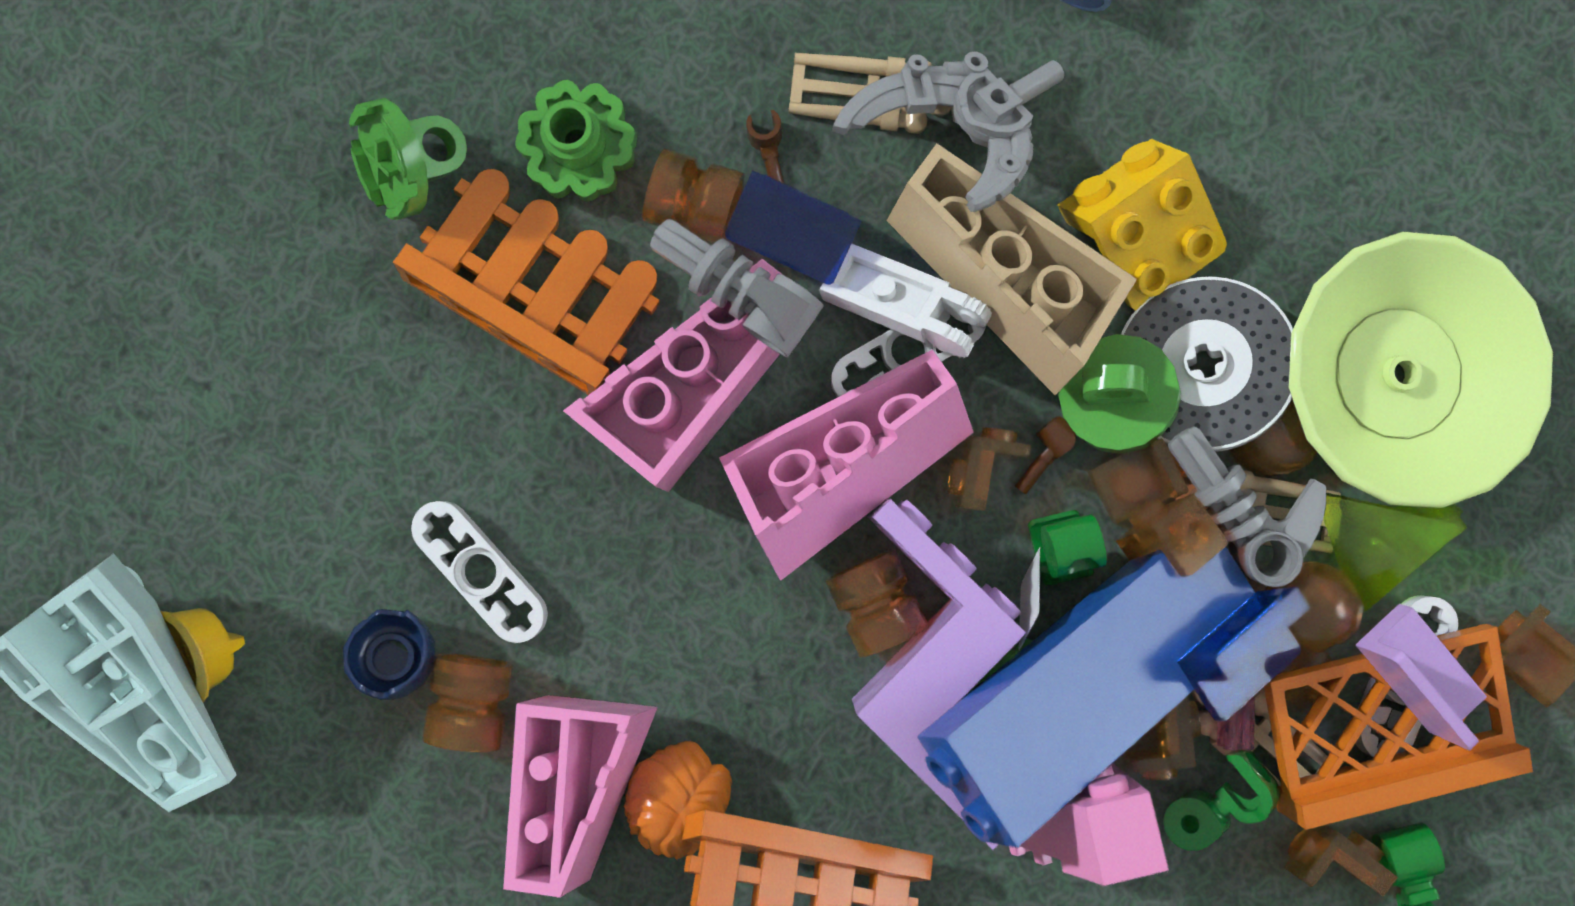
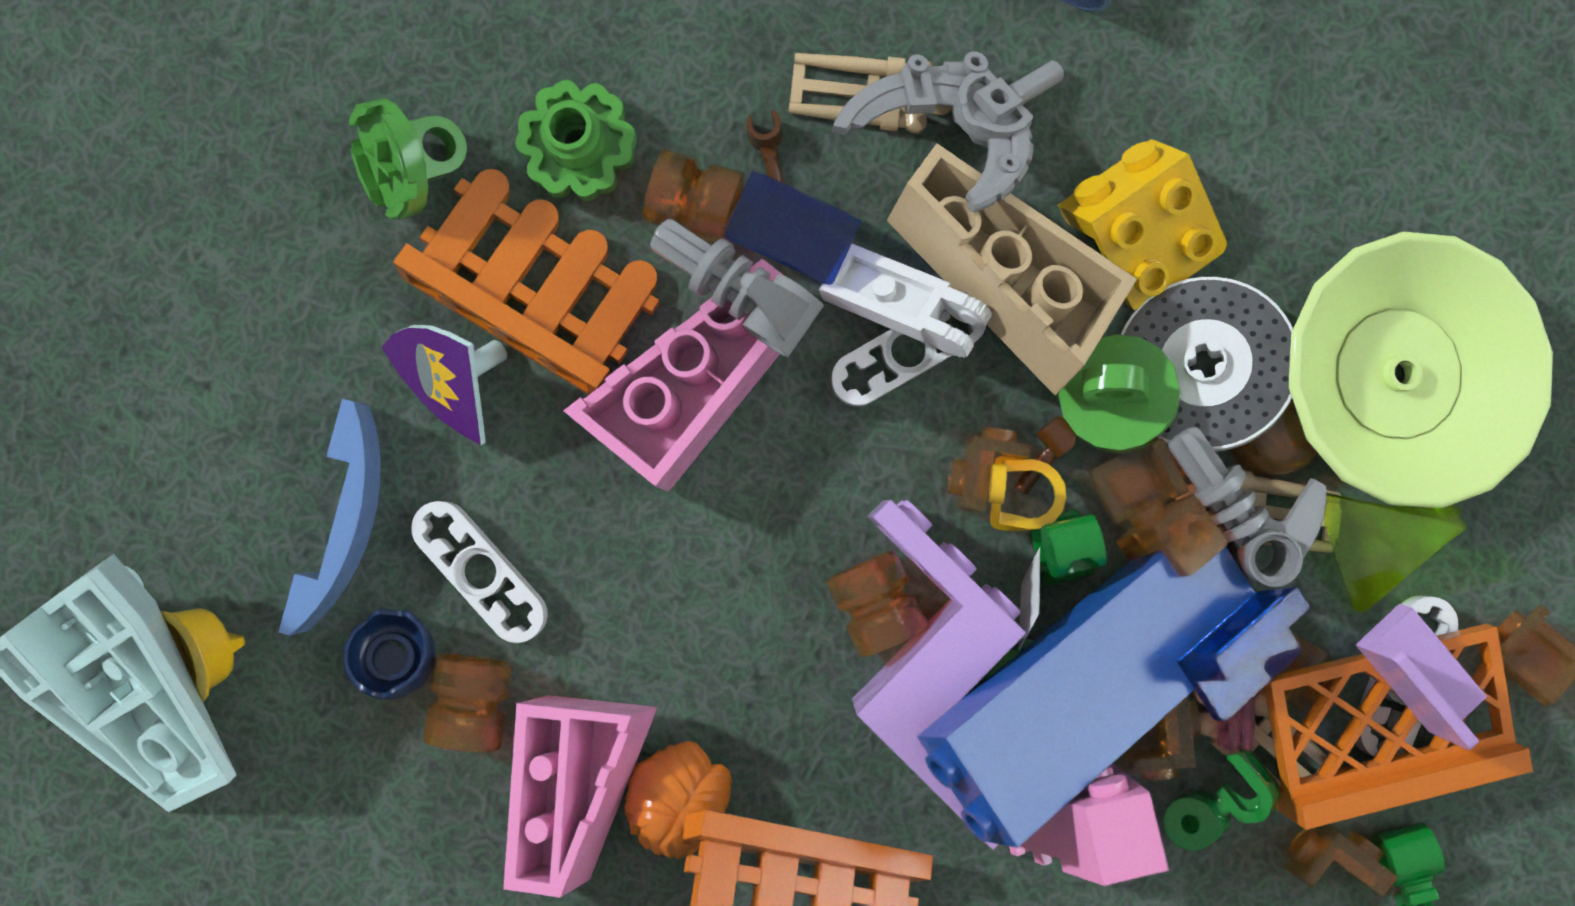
bright pink wedge [719,349,974,581] -> none
clear orange hair [1265,561,1365,653] -> none
none -> medium blue slope [278,399,381,636]
none -> dark purple shield [381,325,507,445]
none -> yellow piece [989,456,1067,531]

